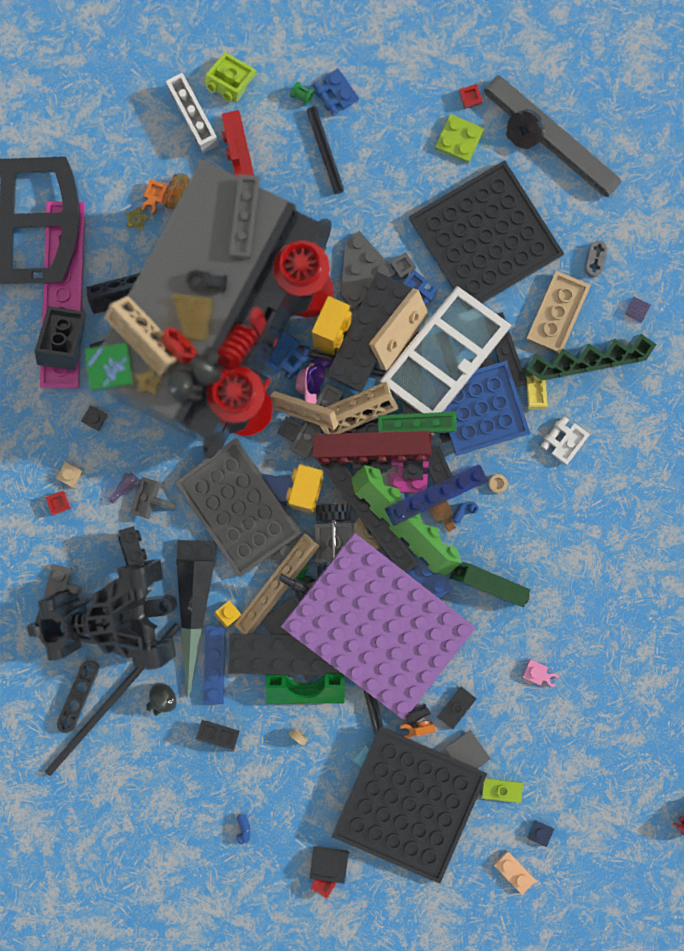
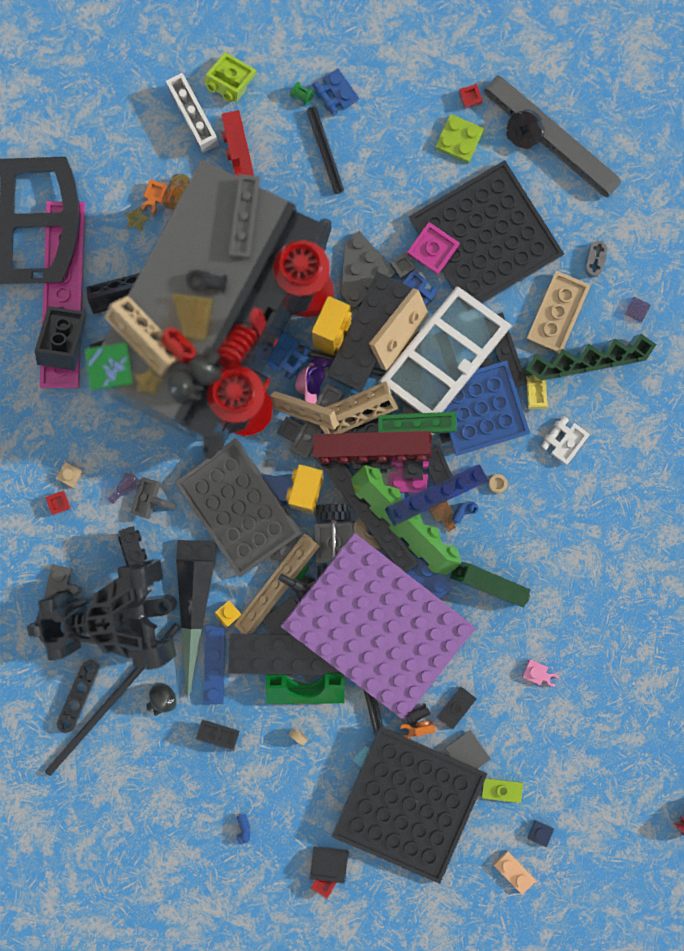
black plate [81,405,108,431] -> none
none -> dark pink plate [407,222,460,275]

